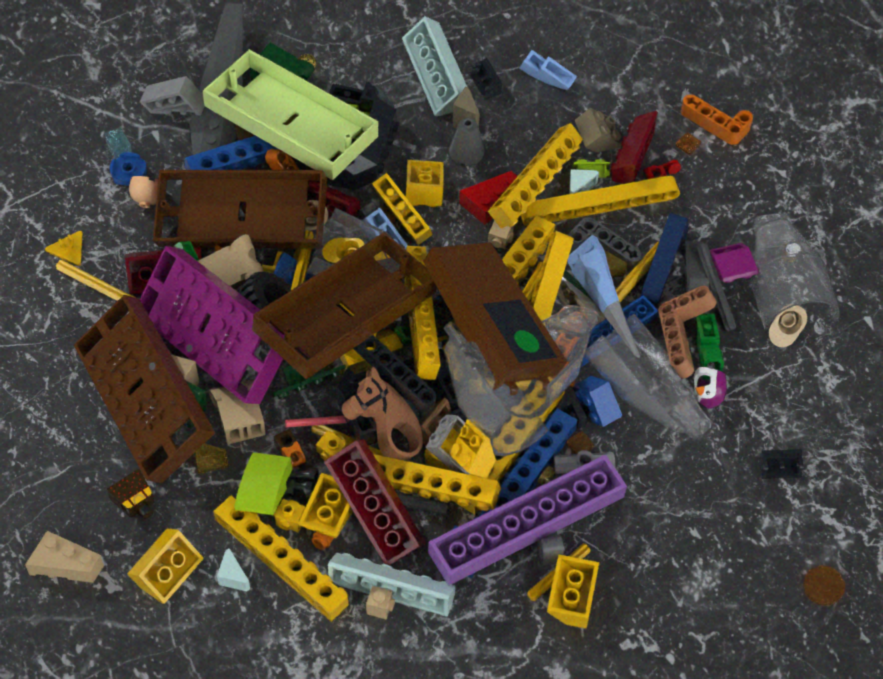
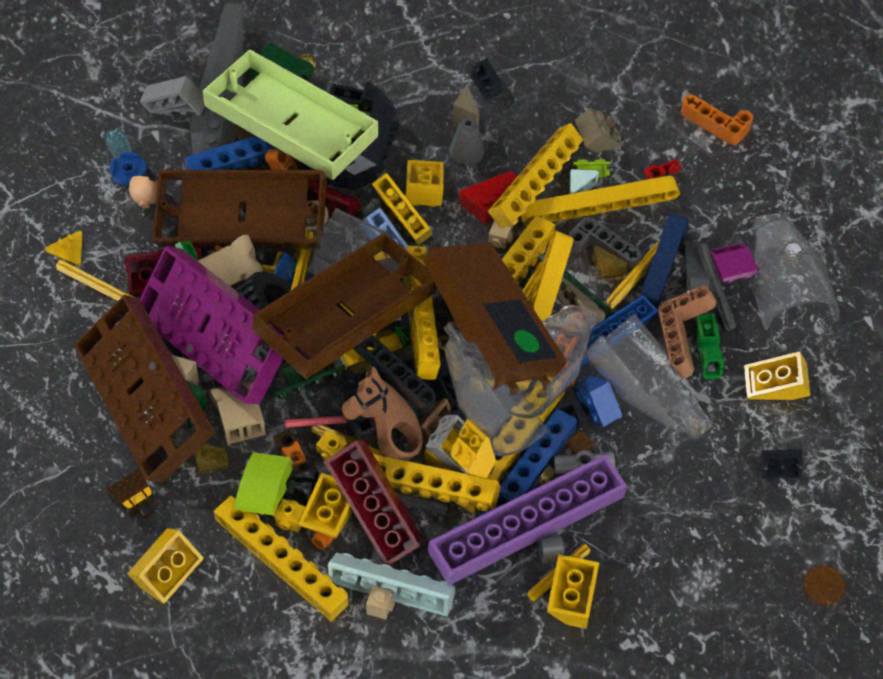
tan wedge [25,531,104,583] -> none
light aqua slope [217,548,250,591] -> none
yellow piece [322,238,365,263] -> none
light aqua slope [402,16,467,116] -> none
light blue slope [519,50,577,90] -> none
light blue plate [567,235,640,358] -> none
dark red slope [610,111,658,184] -> none
clear orange tile [676,132,701,156] -> none
piece [694,367,727,409] -> none
tan piece [769,305,807,347] -> none
none -> yellow slope [744,352,811,400]

